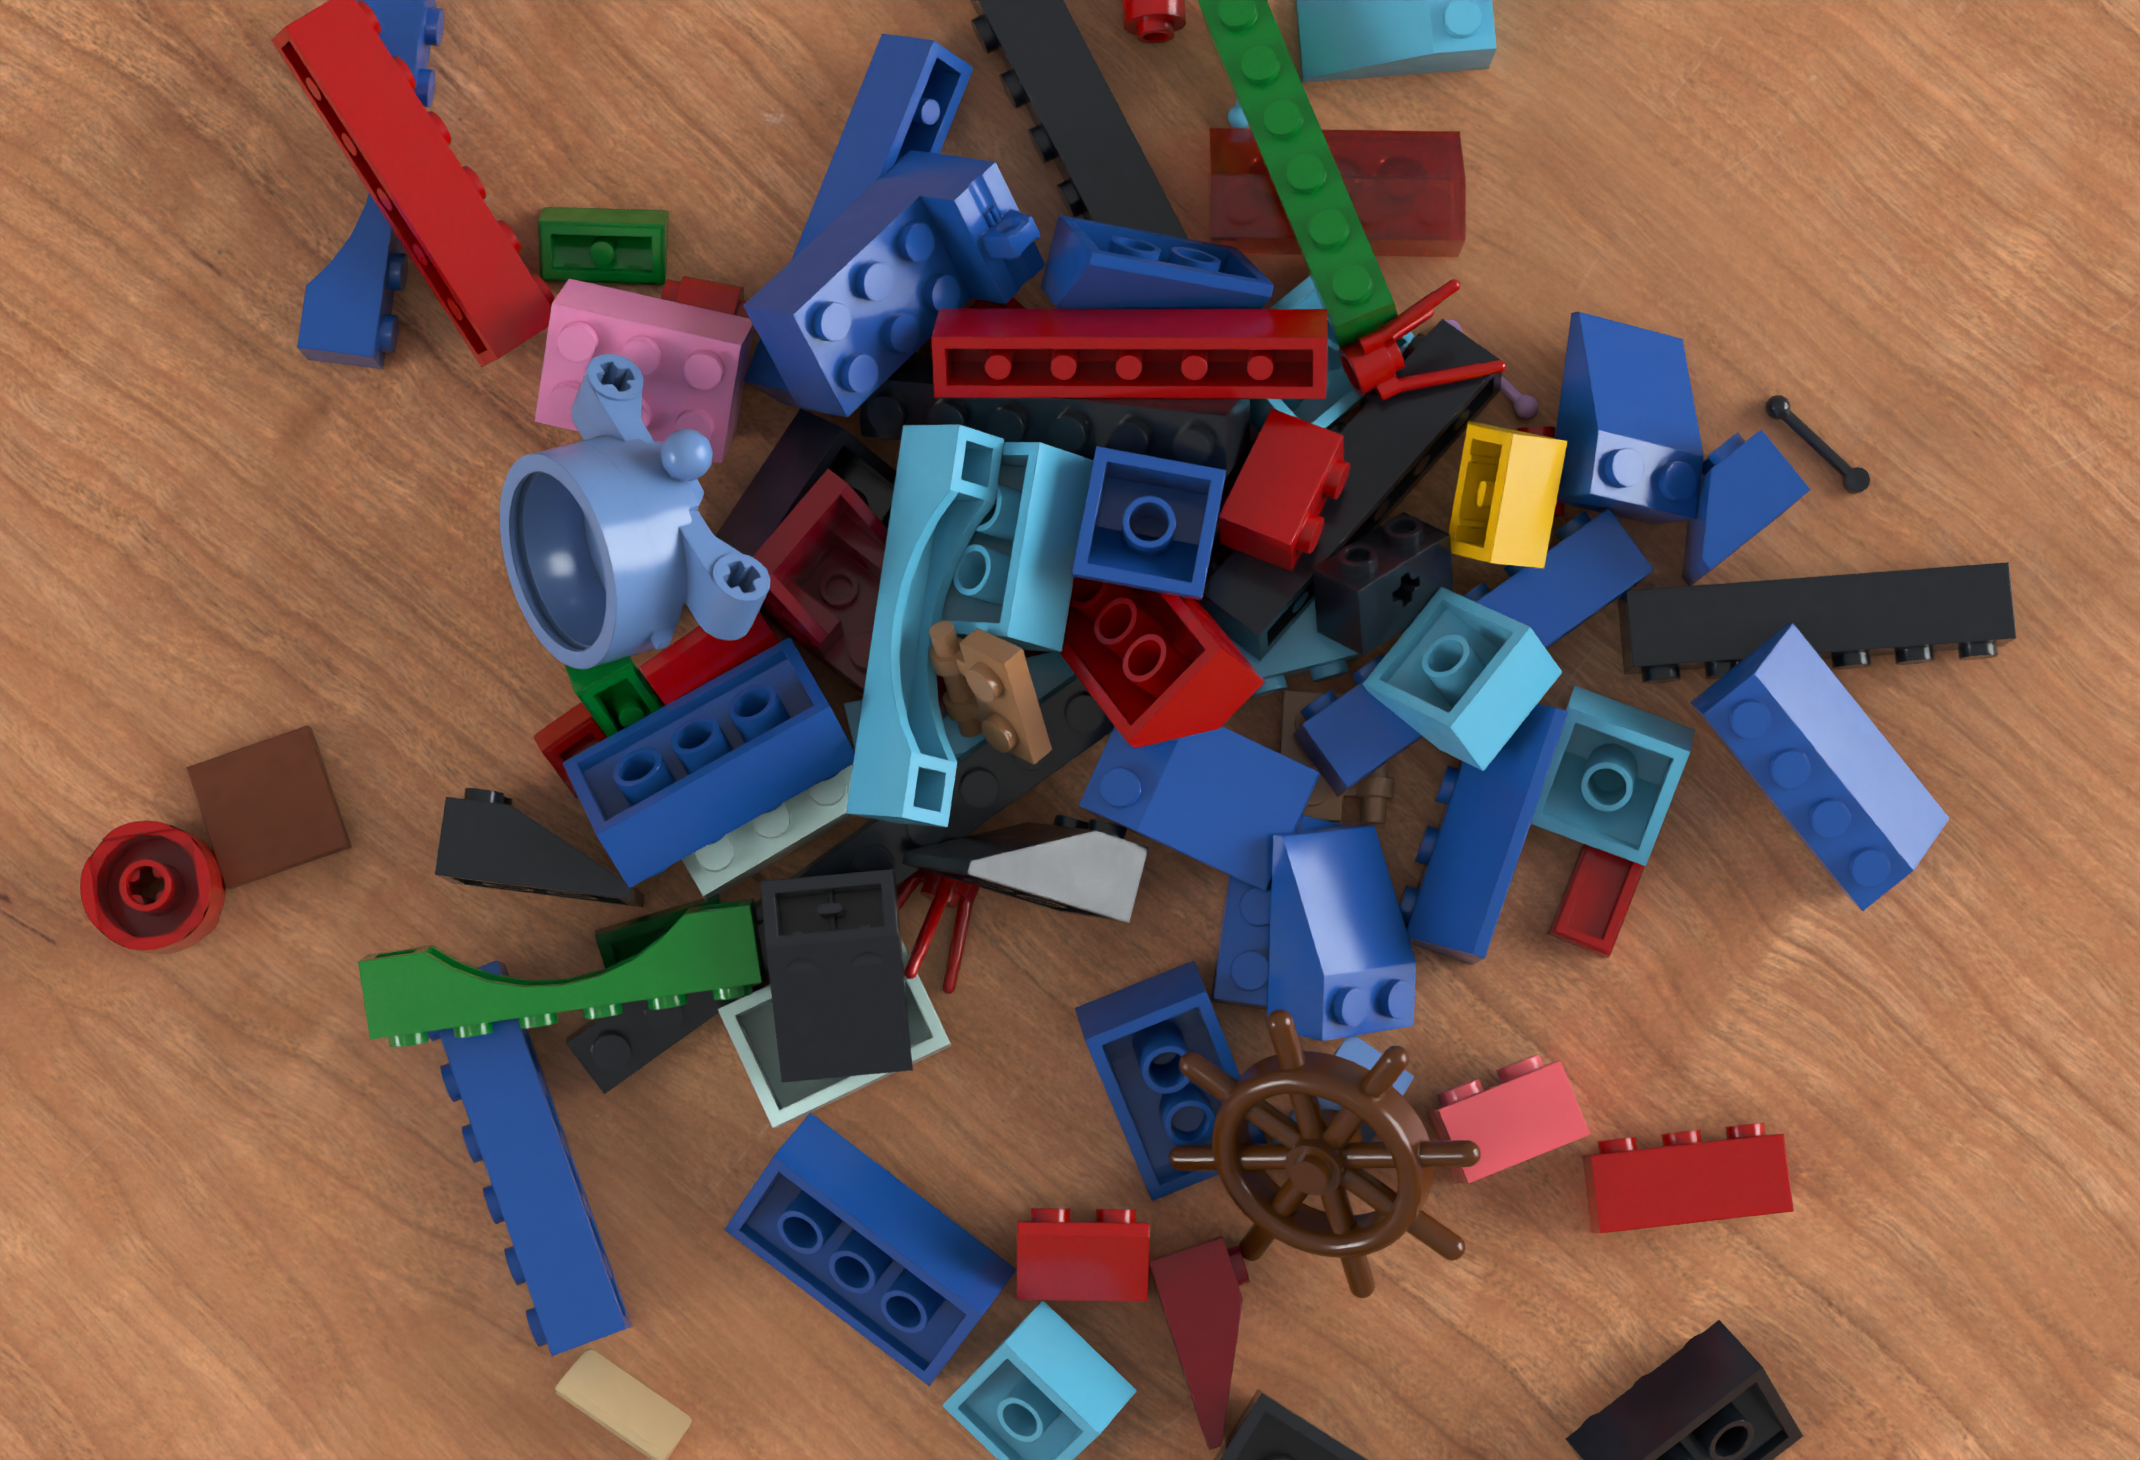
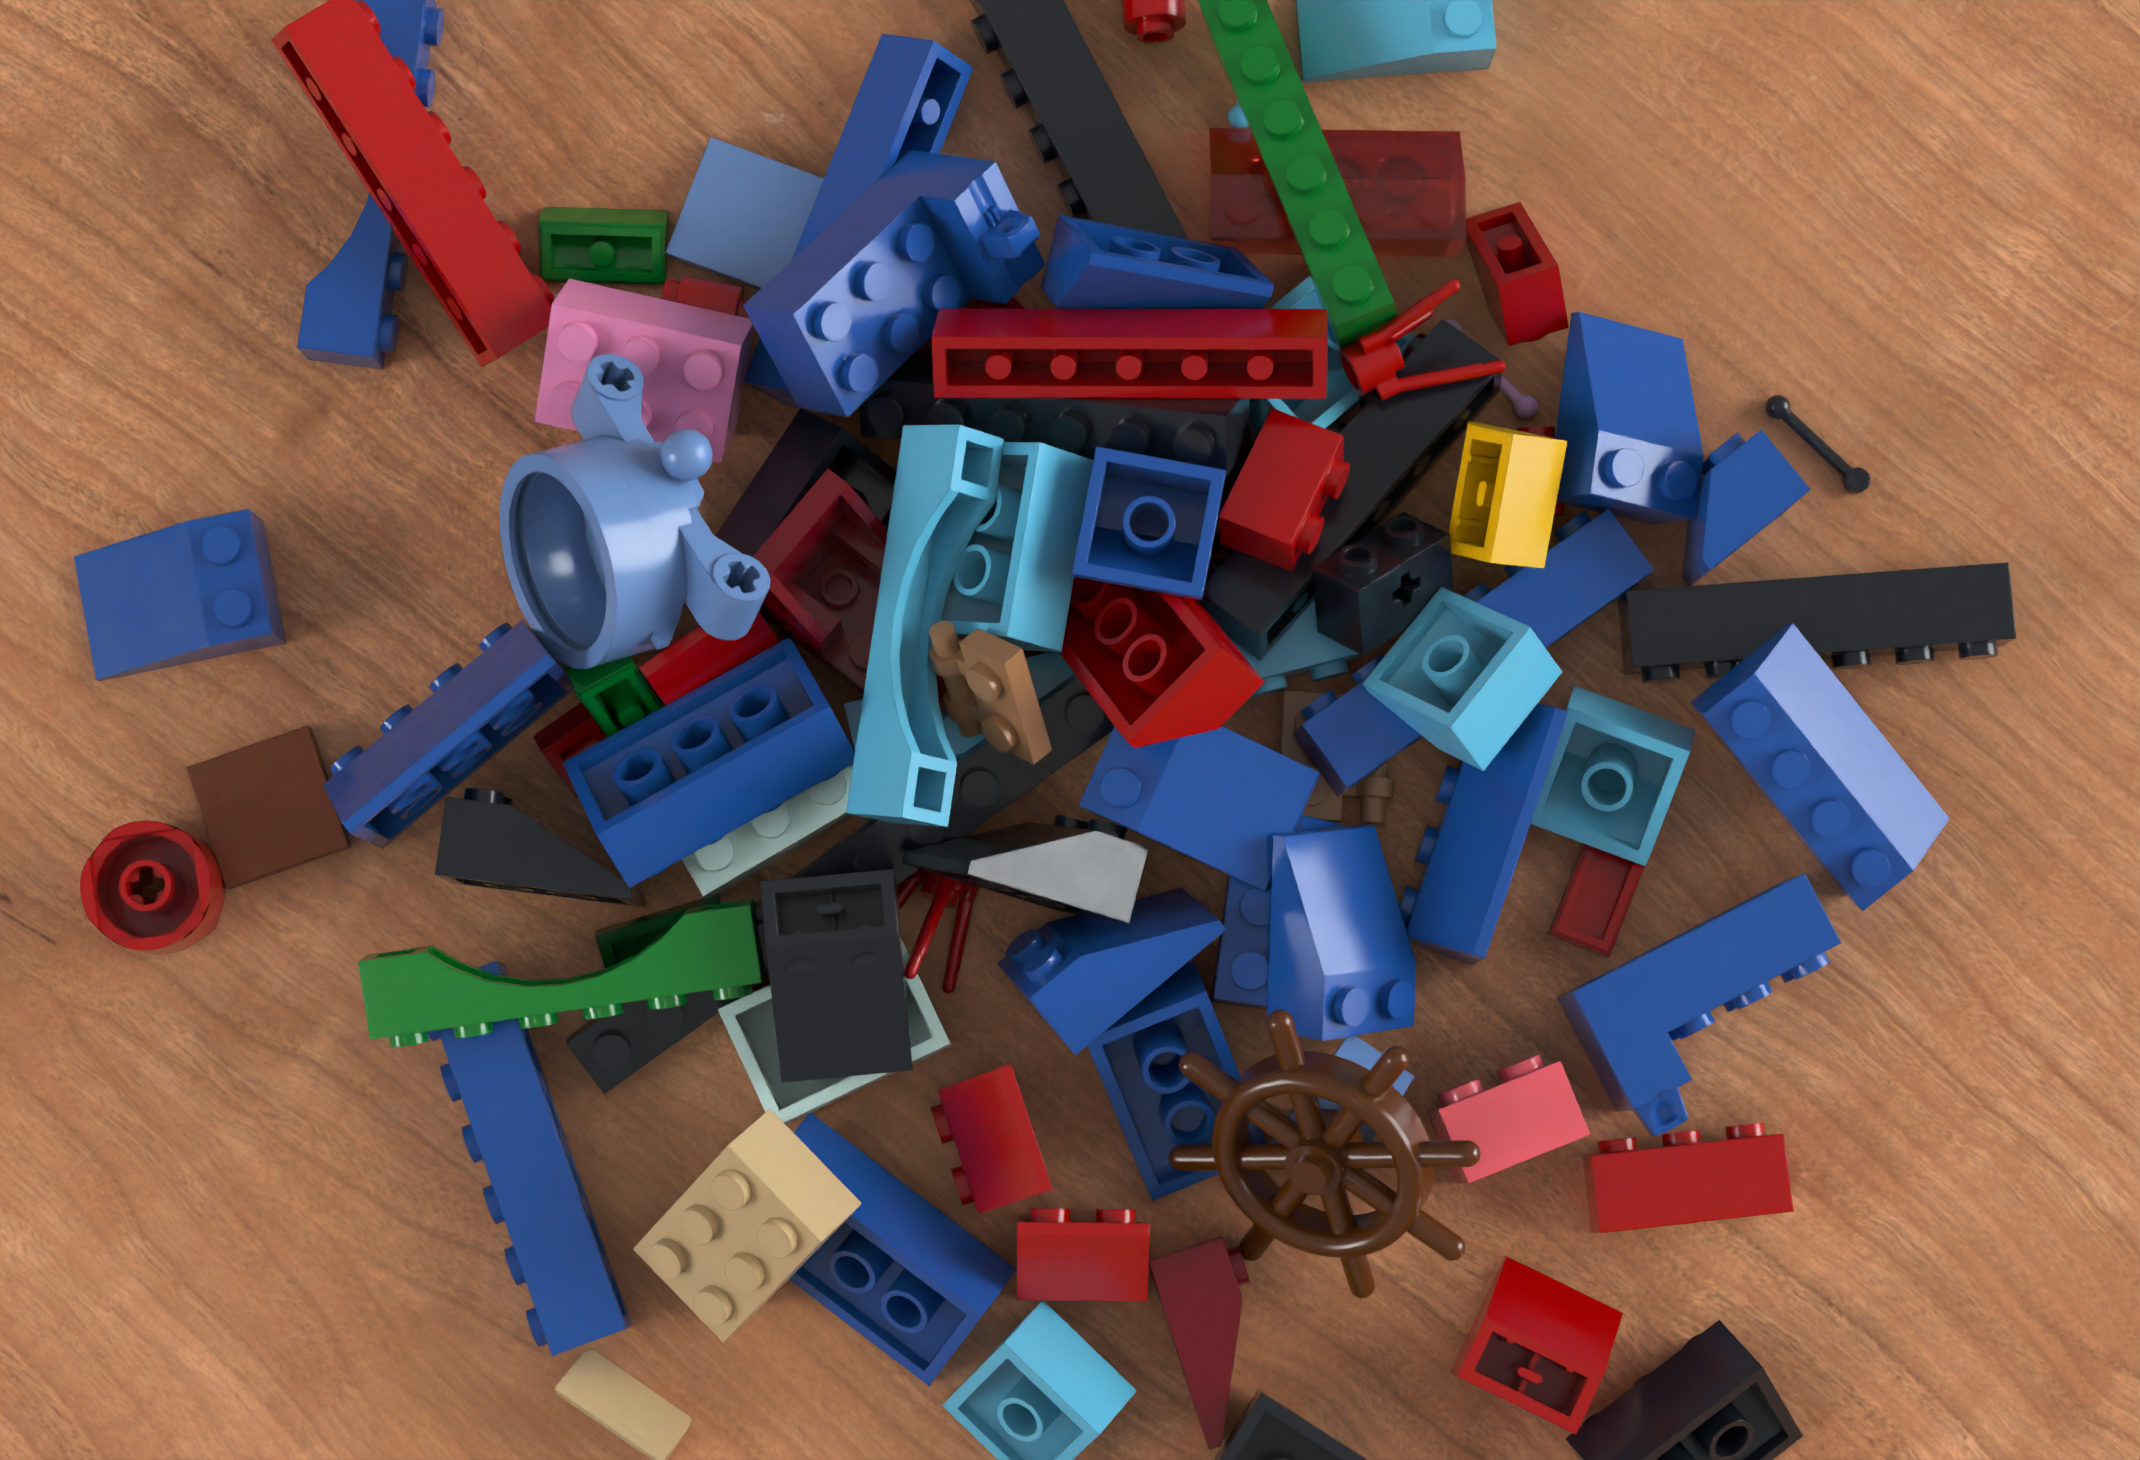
none -> blue slope [74,509,286,681]
none -> blue slope [323,620,574,849]
none -> tan brick [633,1109,862,1343]
none -> medium blue tile [665,137,824,291]
none -> red slope [930,1064,1053,1214]
none -> blue slope [997,888,1227,1056]
none -> red slope [1450,1256,1623,1434]
none -> red slope [1461,202,1569,346]
none -> blue hinge [1557,873,1842,1136]

